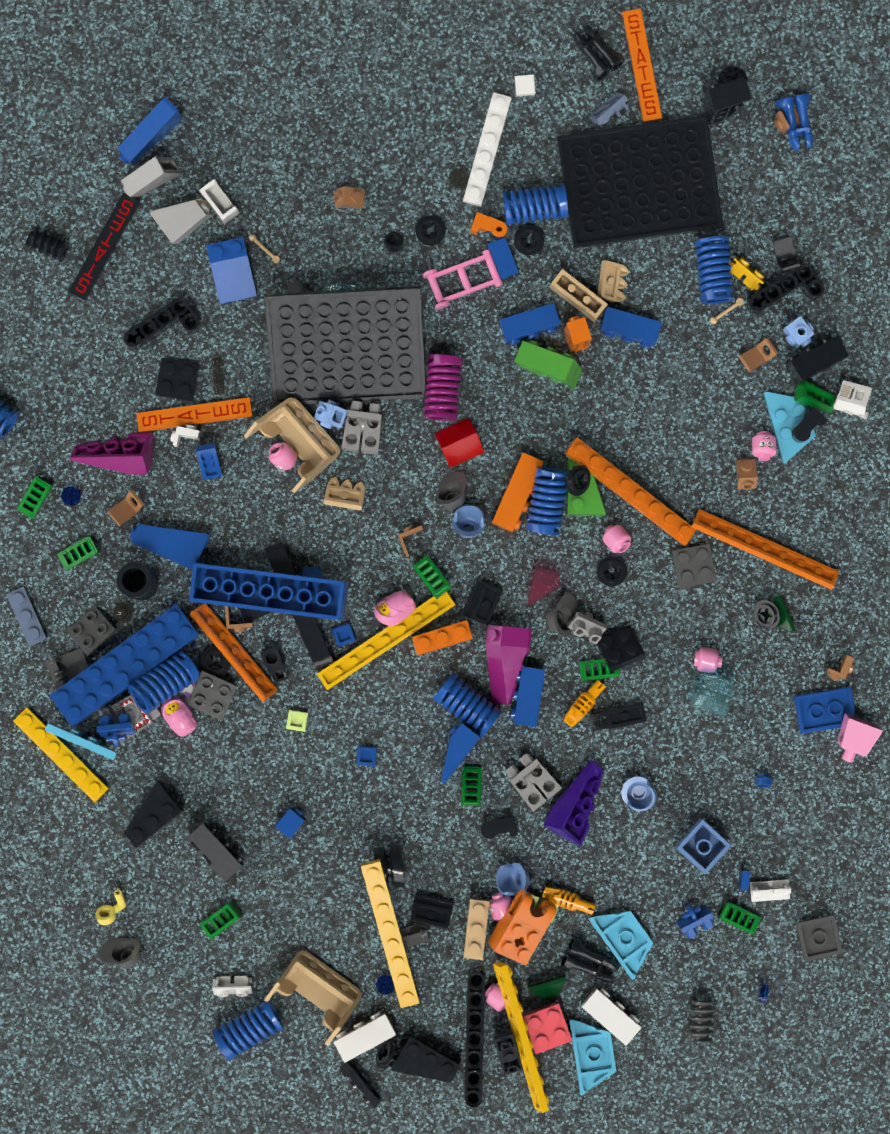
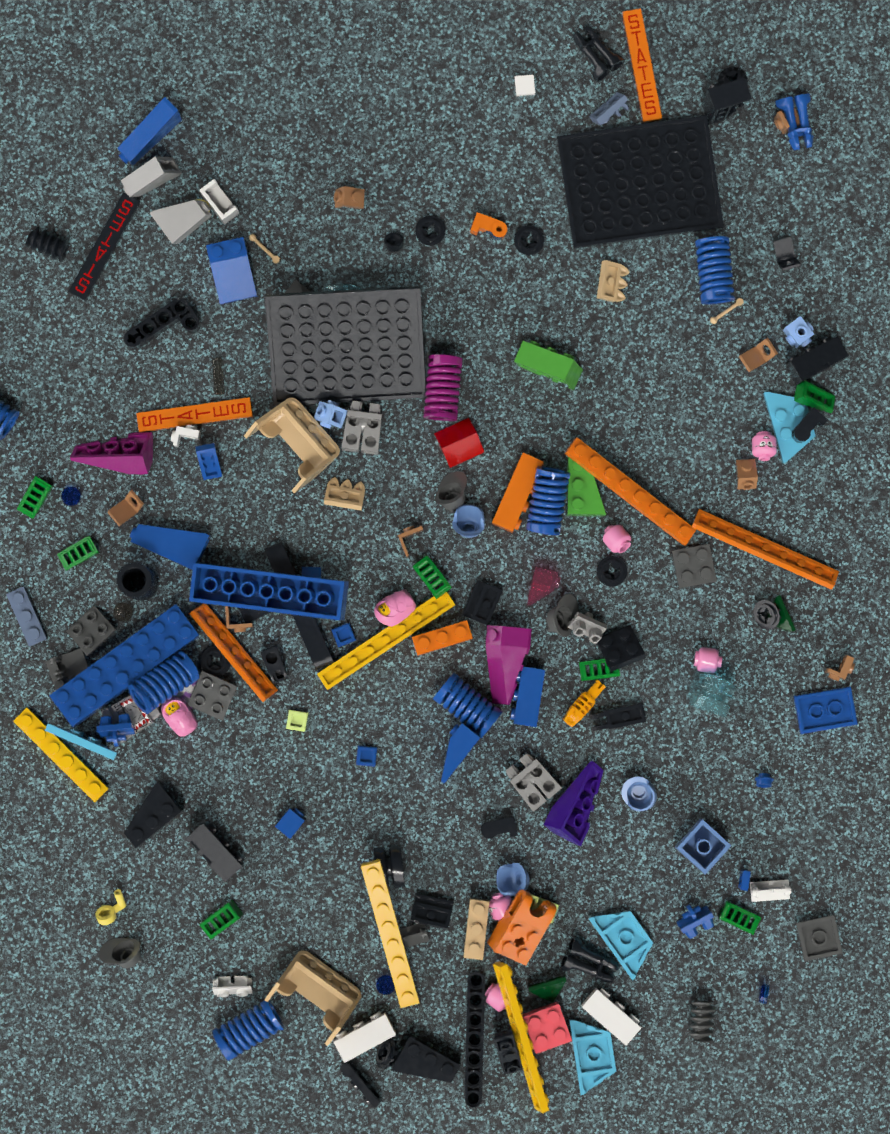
black plate [155,358,200,402] -> none
bright pink head [269,442,297,471] -> none
bright pink piece [422,249,503,310] -> none
clear smoke tile [448,169,468,188] -> none
green slope [461,766,482,806] -> none
white plate [463,92,511,207] -> none
blue tile [487,237,519,280] -> none
blue brick [499,303,561,346] -> none
blue piece [503,184,568,225] -> none
light orange hinge [542,886,596,915] -> none
tan brick [550,269,608,323] -> none
orange brick [563,316,592,354] -> none
black gear [564,465,591,496] -> none
blue brick [600,307,662,348] -> none
yellow hinge [730,256,766,292] -> none
black beam [747,264,824,314] -> none
white piece [833,380,872,420] -> none
bright pink torso [838,713,882,763] -> none

